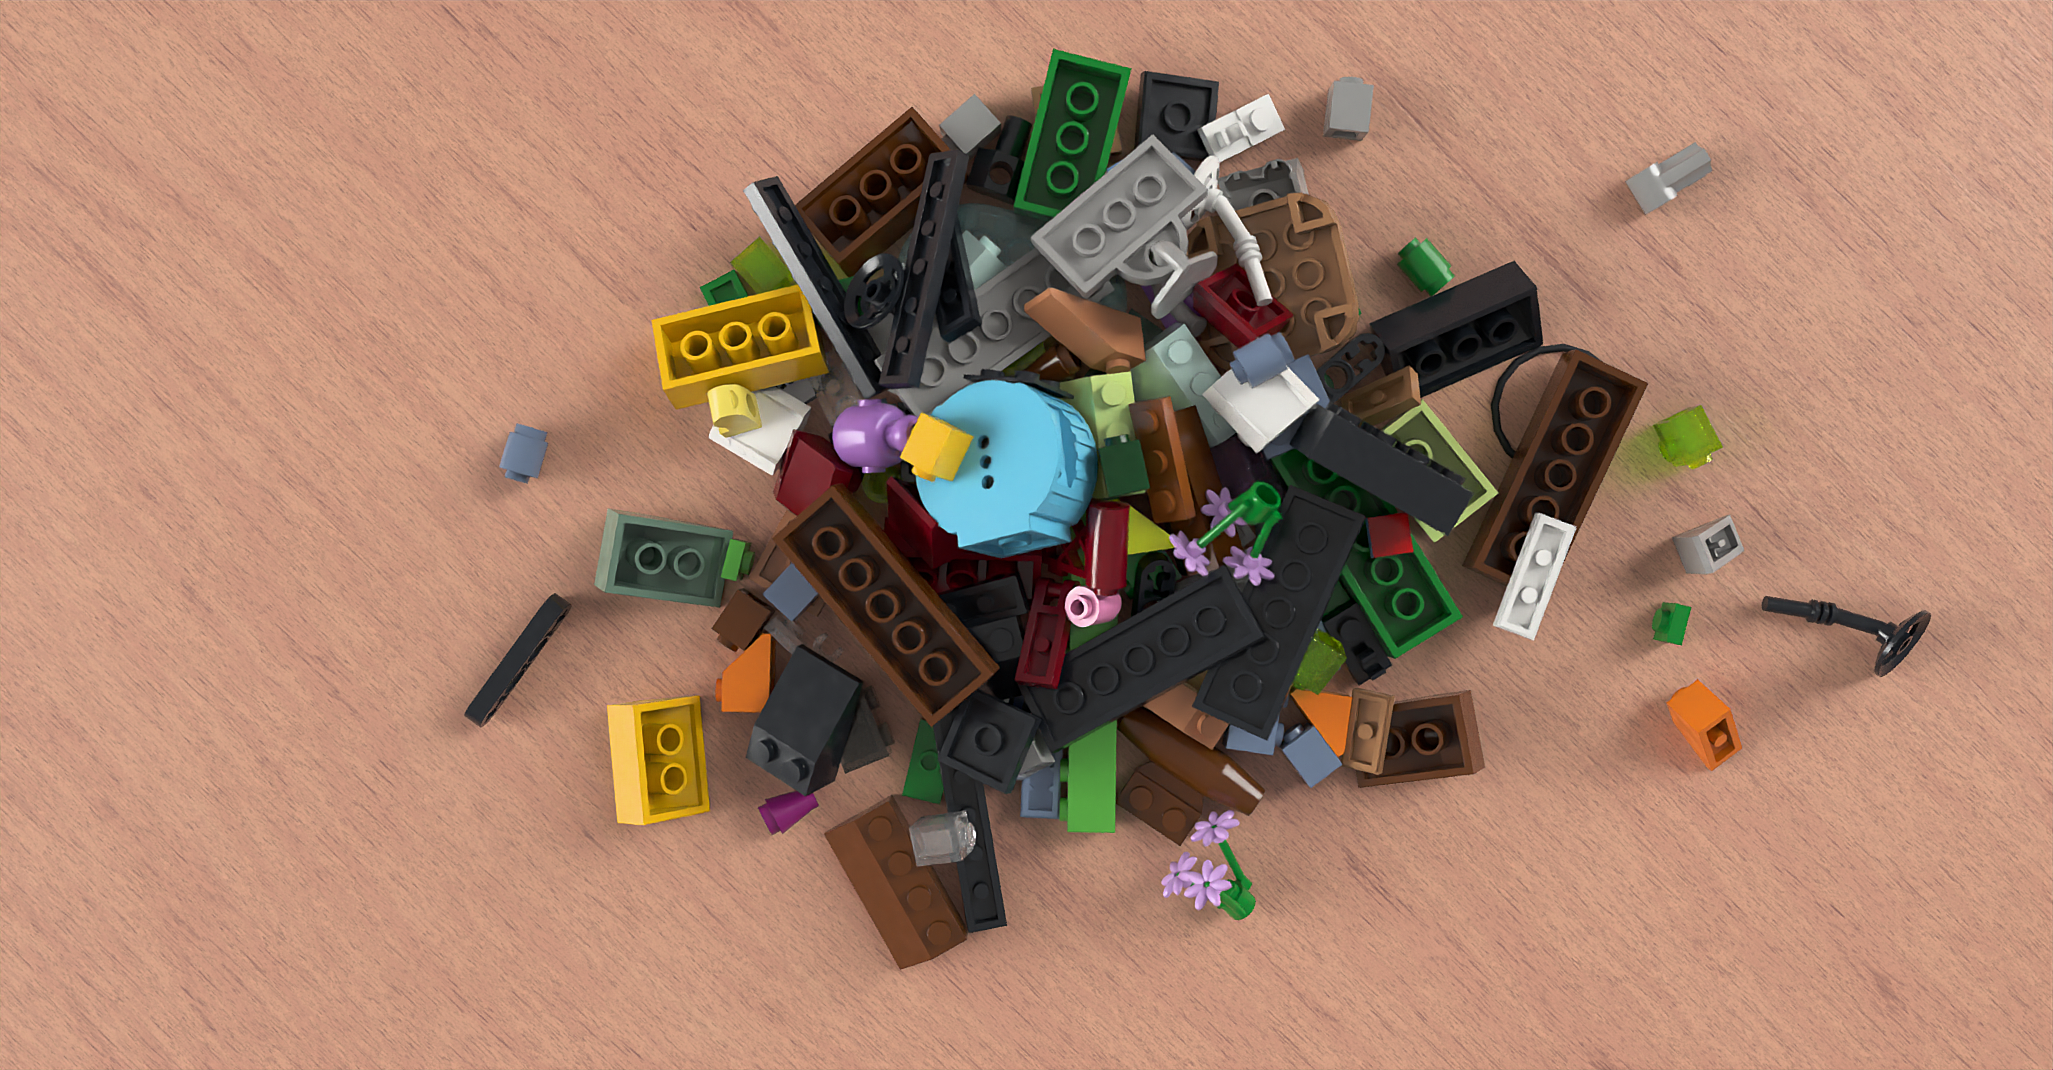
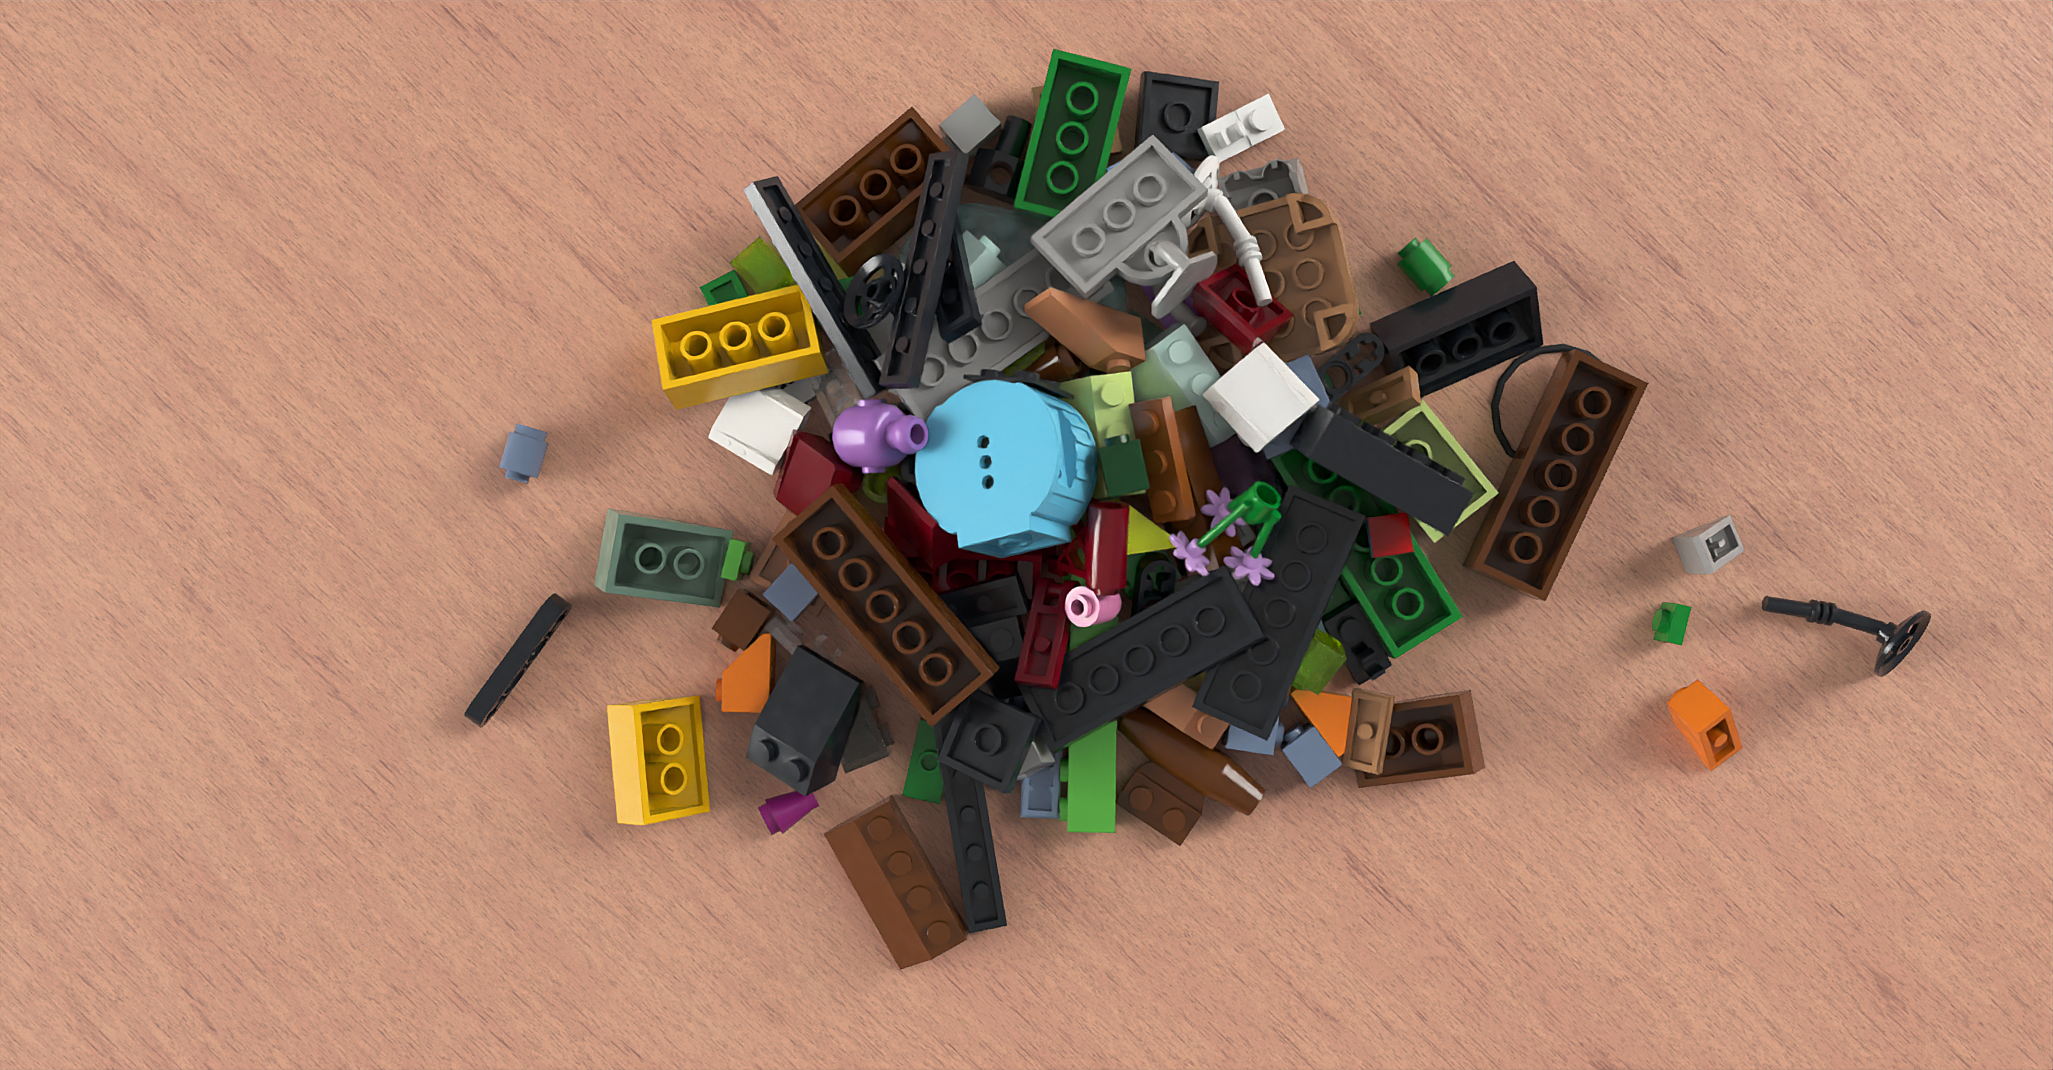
light yellow leg [707,384,762,438] -> none
yellow brick [900,412,974,482] -> none
clear brick [909,811,976,866] -> none
lavender plant [1161,810,1256,920] -> none
sand blue brick [1229,332,1295,388] -> none
light grey brick [1323,77,1374,141] -> none
white tile [1493,513,1577,640] -> none
light grey piece [1625,142,1713,215] -> none
clear neon green brick [1653,405,1723,469] -> none

